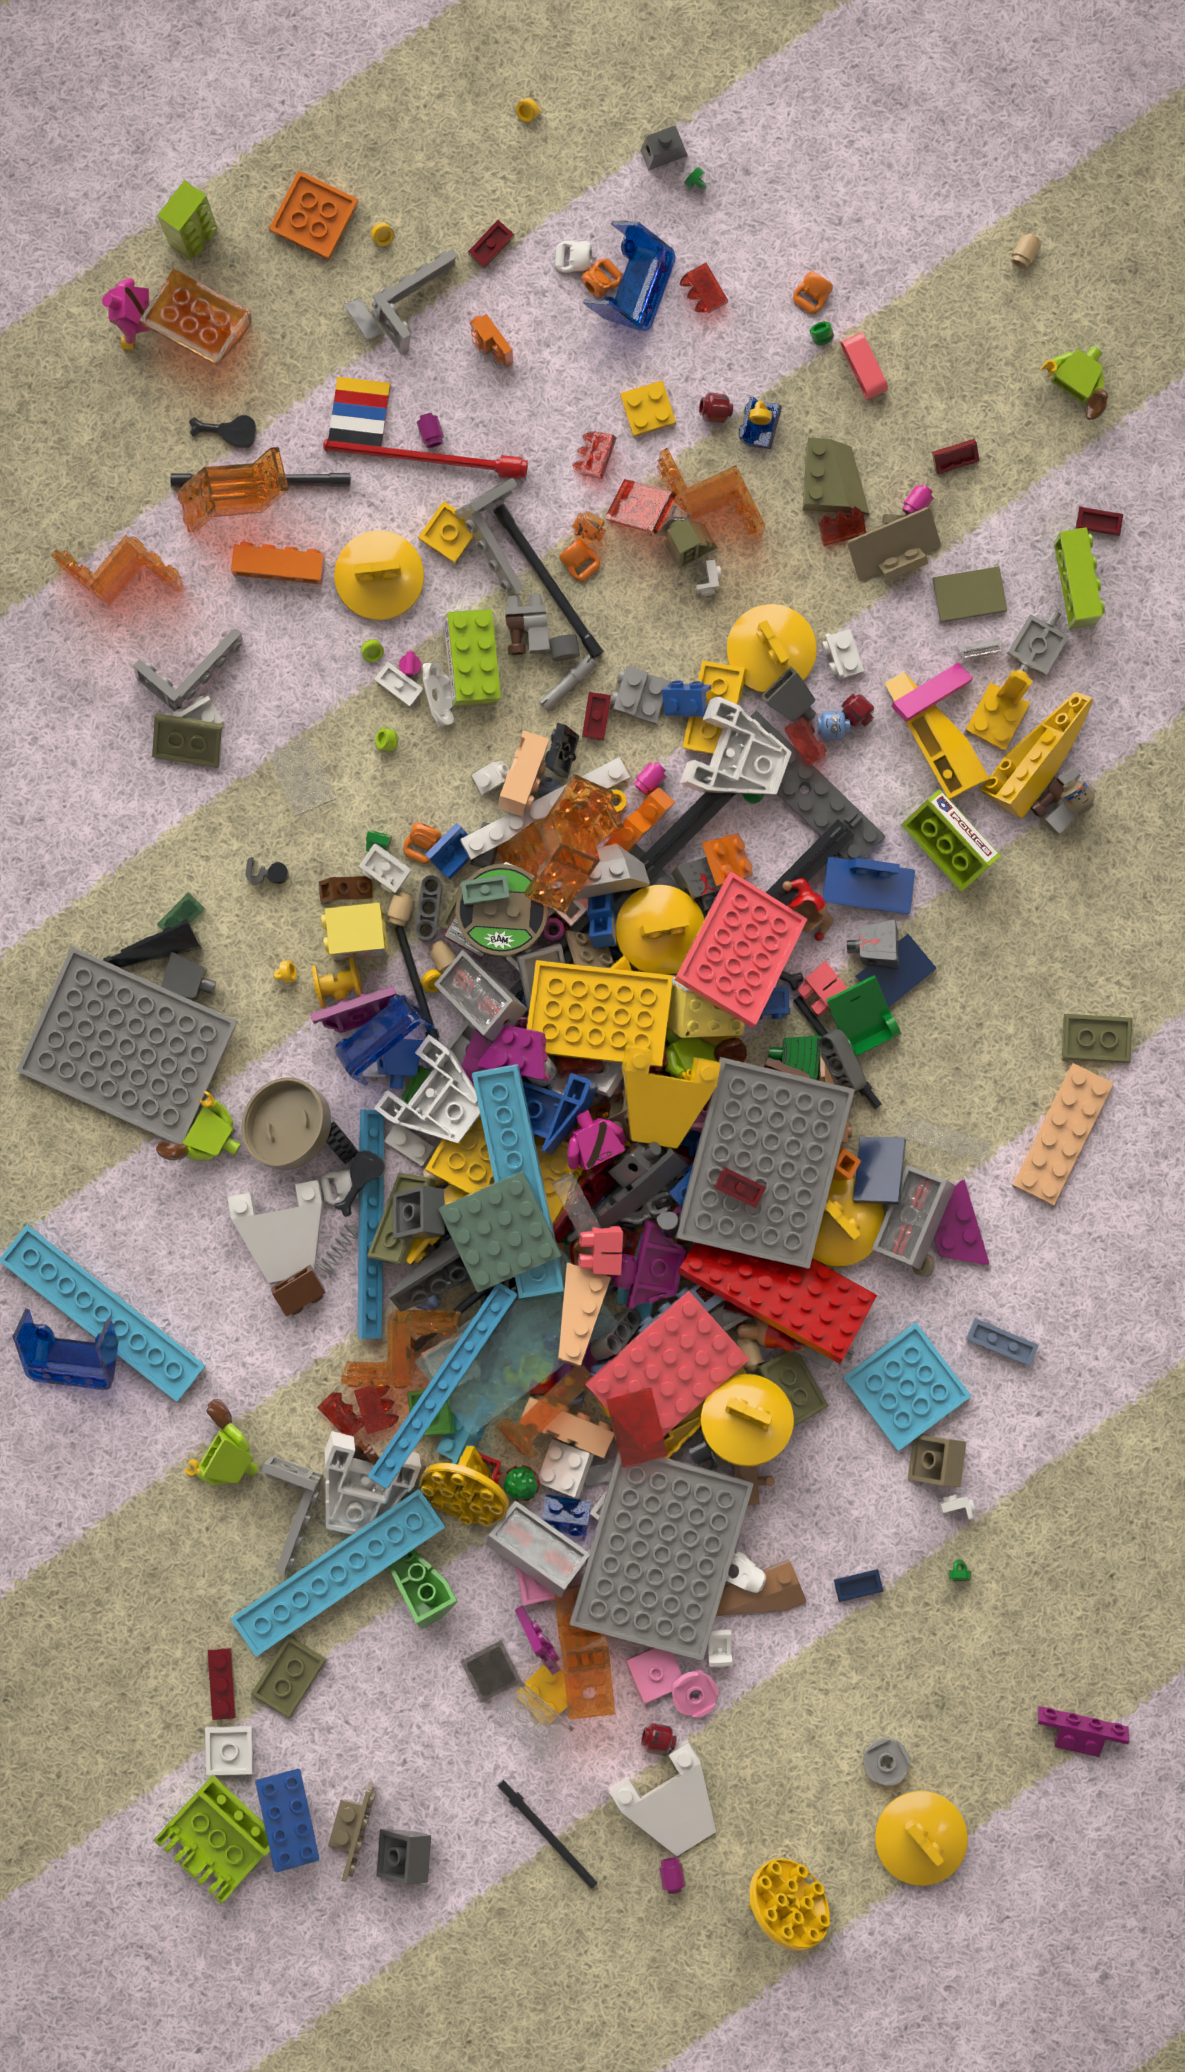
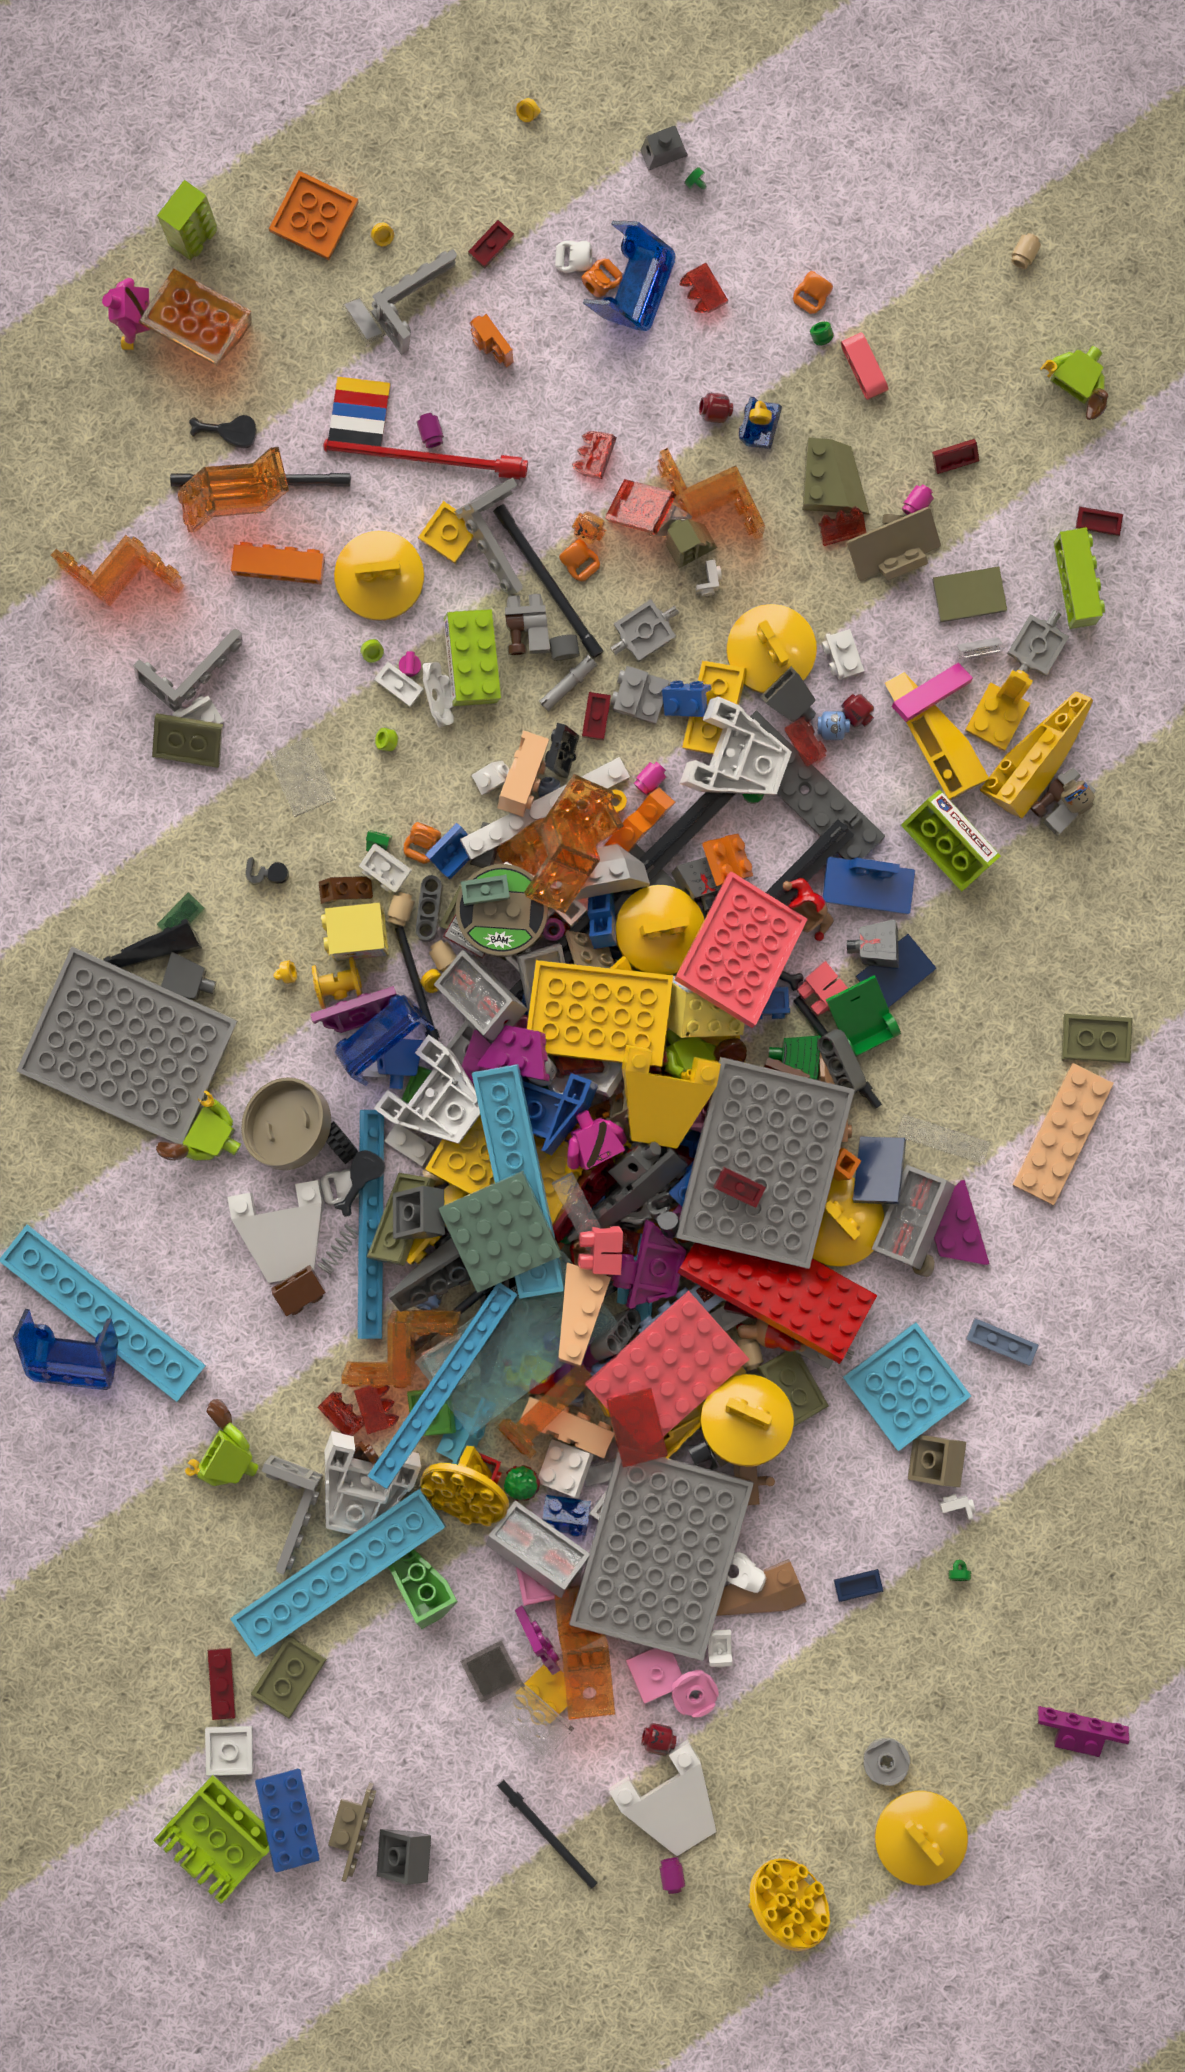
yellow plate [620,380,676,437] -> none
none -> light grey plate [610,599,679,662]

